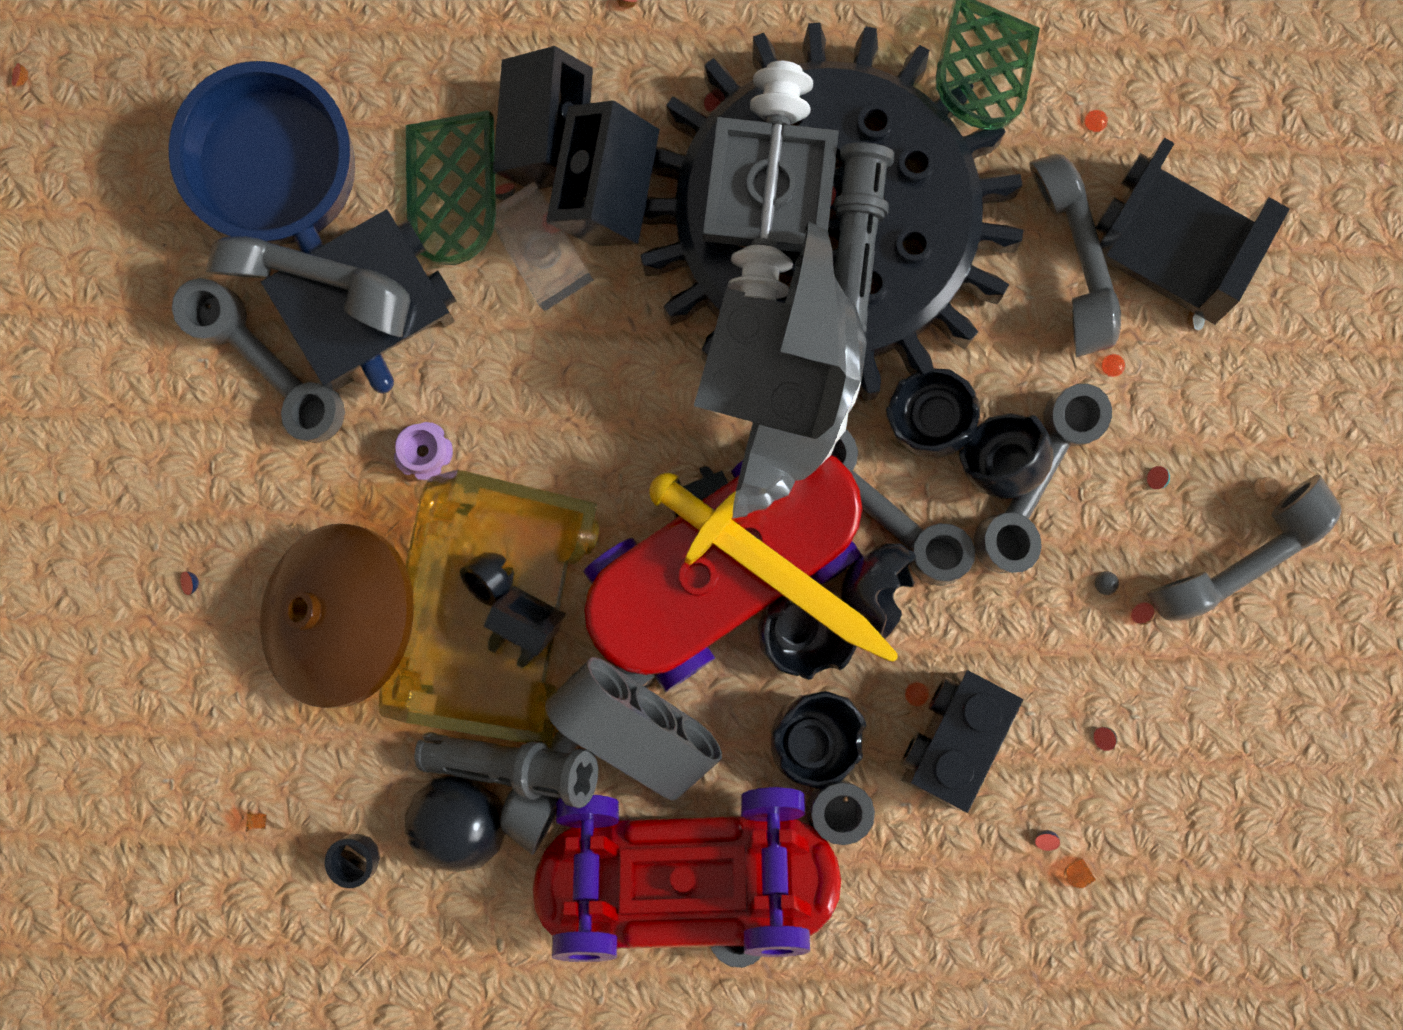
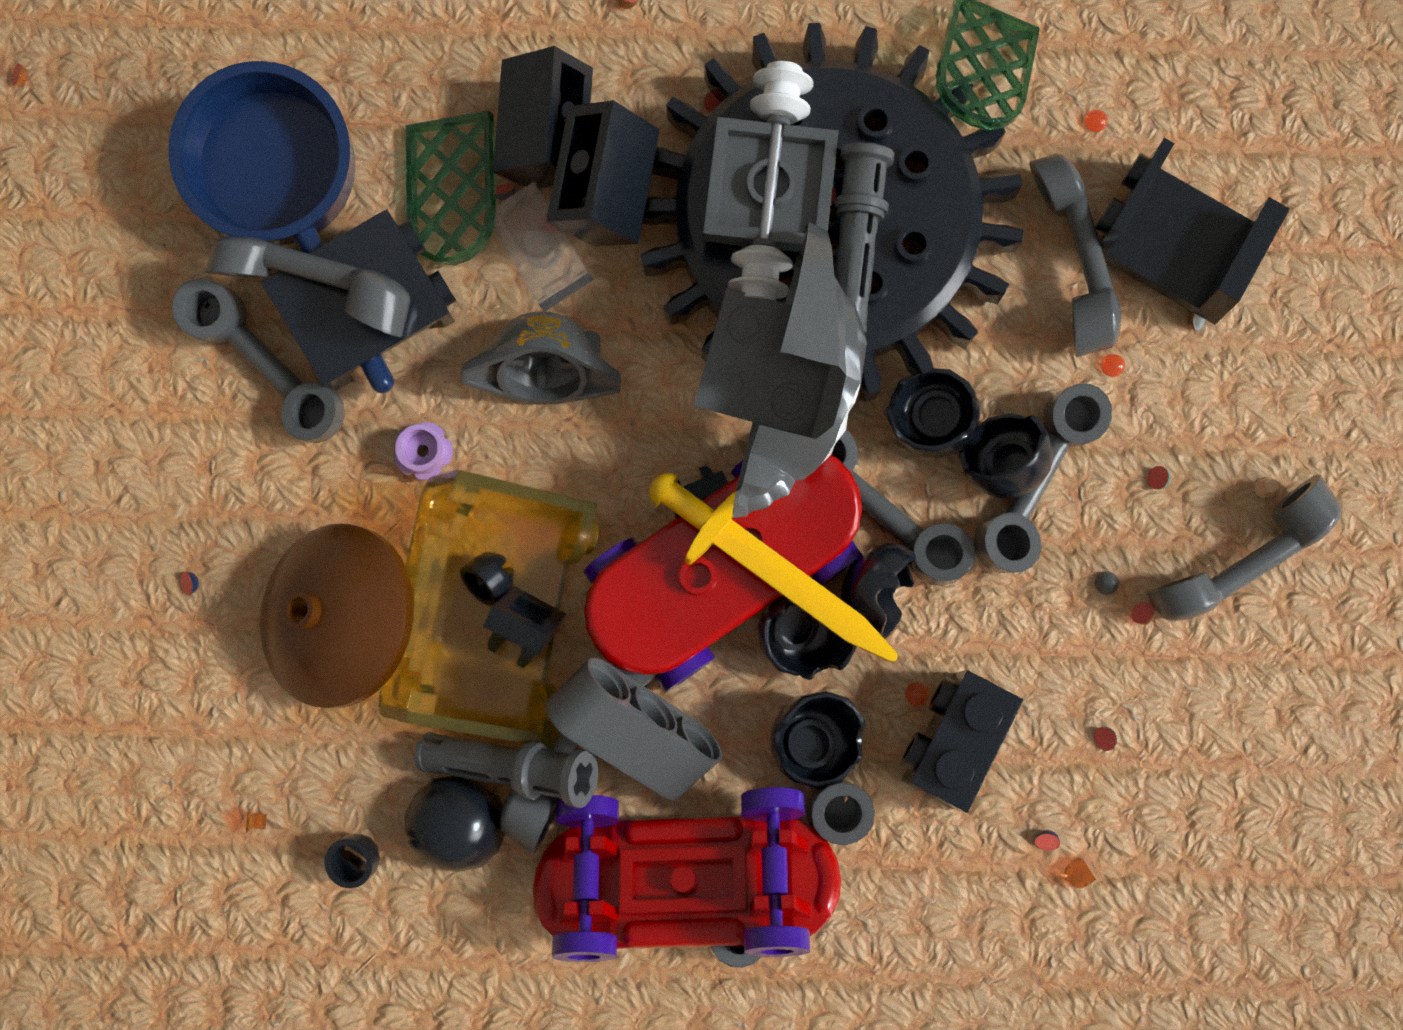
none -> dark grey hat [461,311,621,404]

